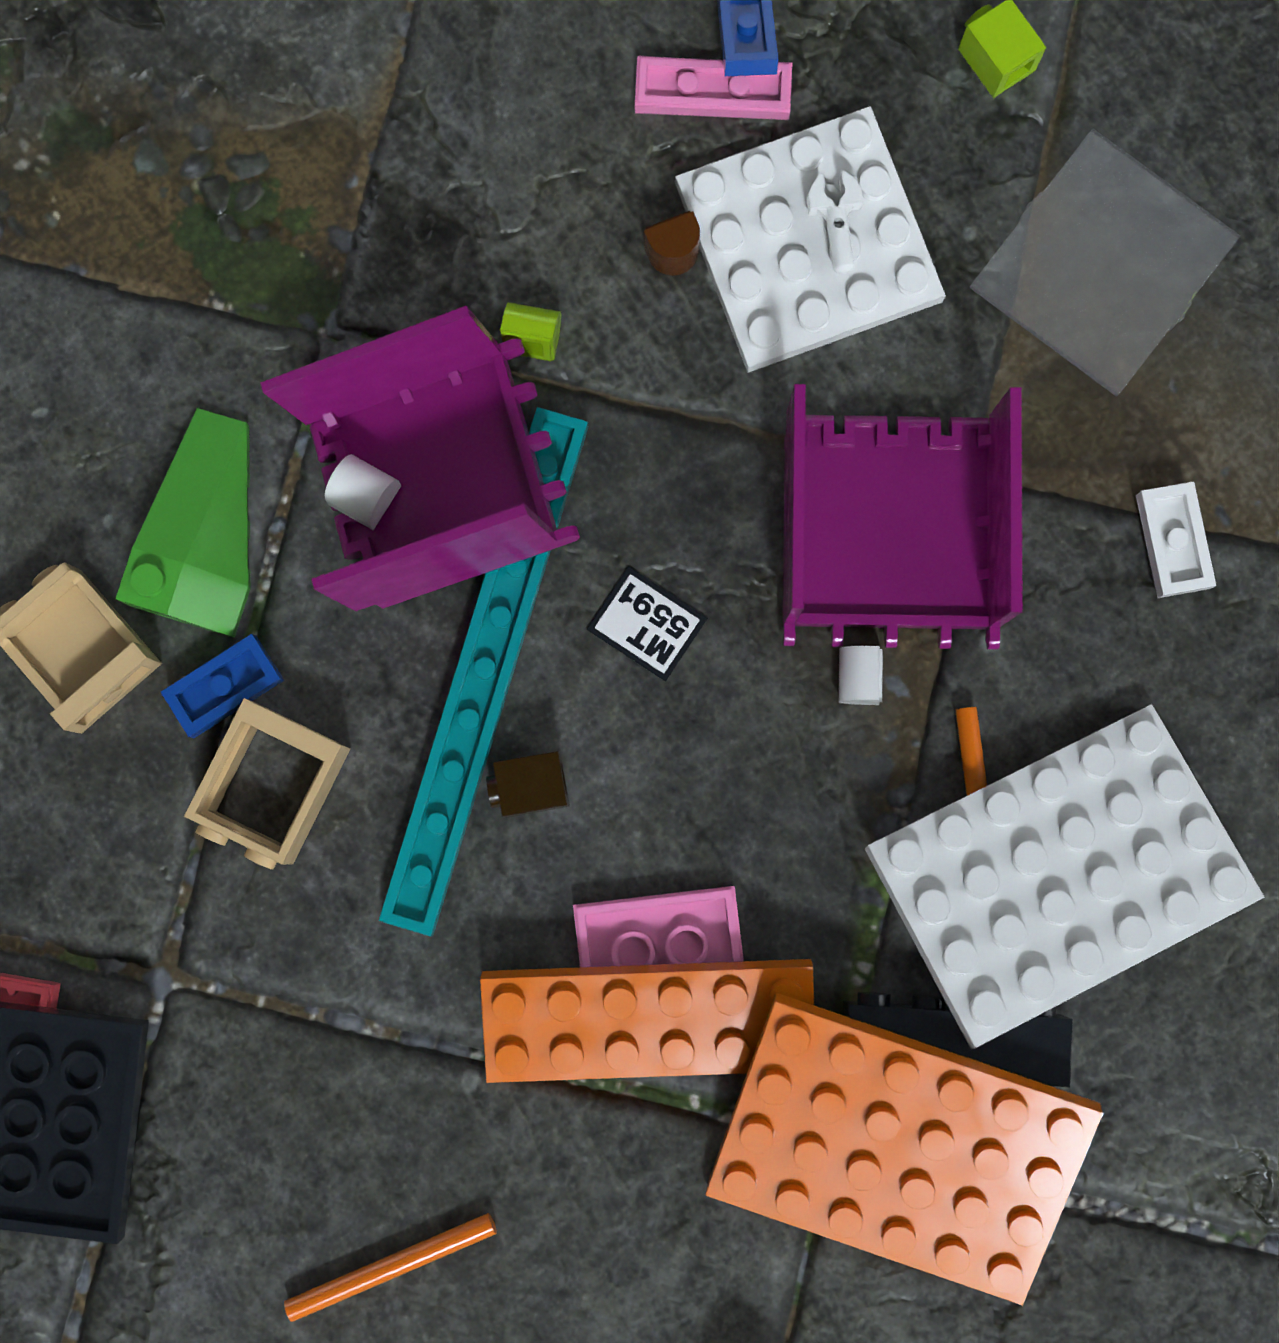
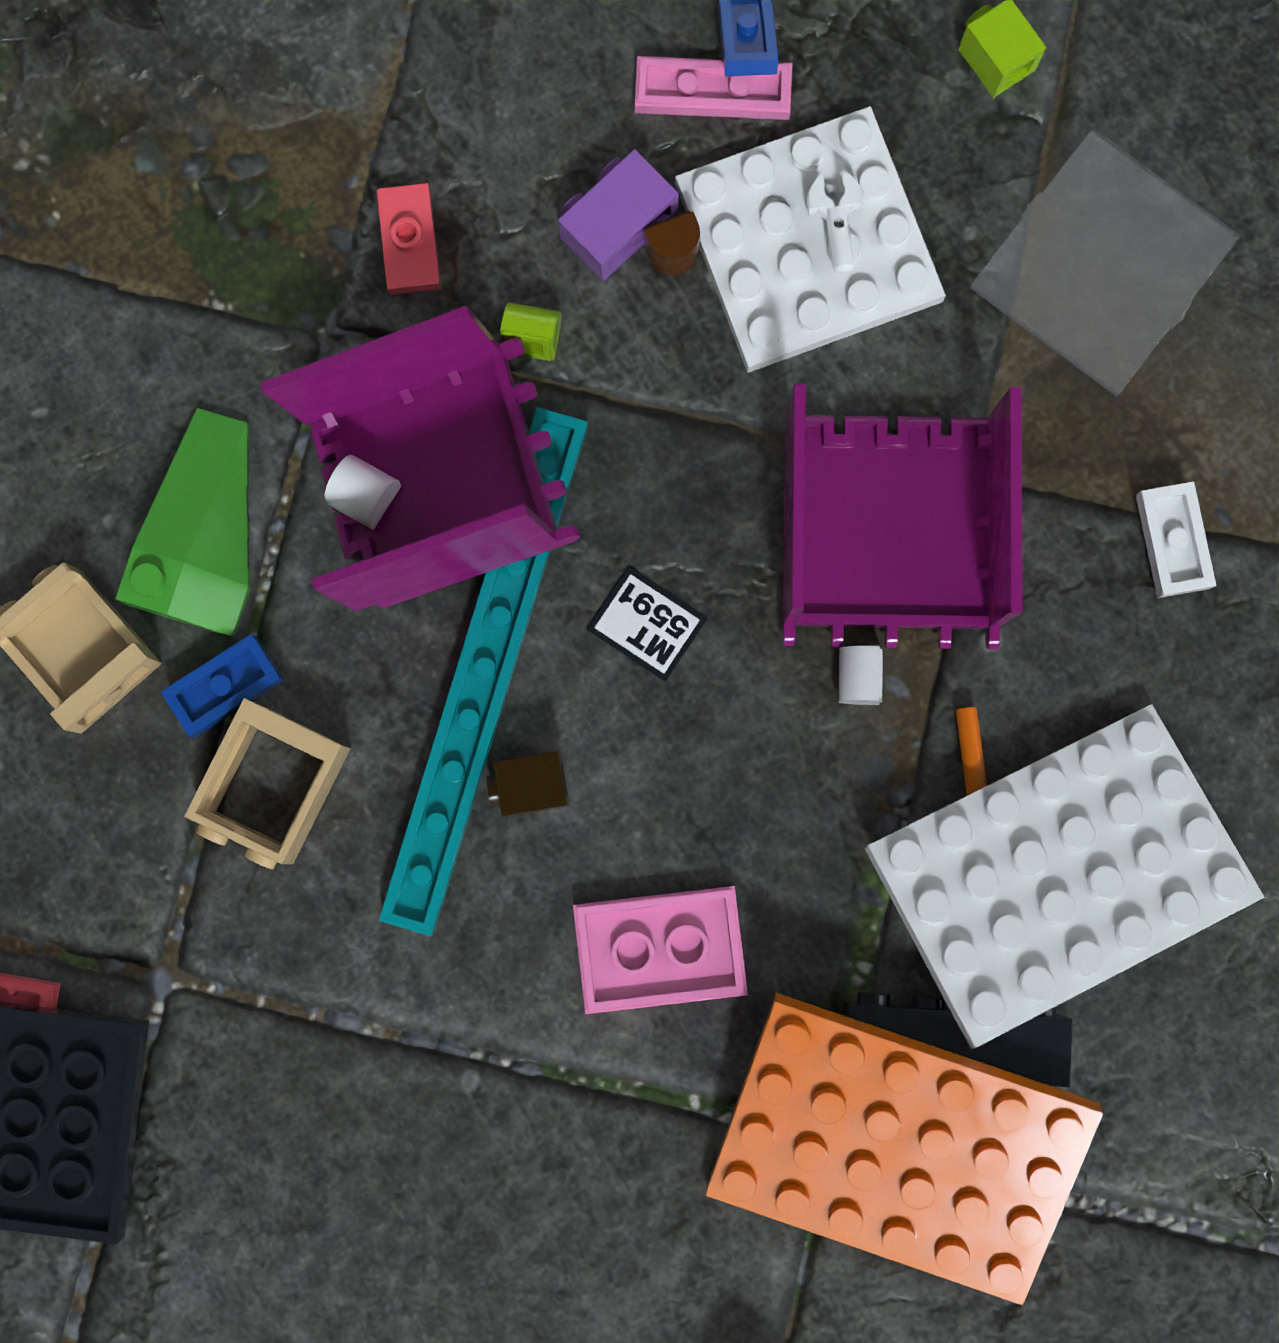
orange bar [284,1213,497,1322] -> none
orange plate [480,959,814,1083] -> none
none -> coral plate [377,183,441,295]
none -> medium lavender brick [558,149,679,282]

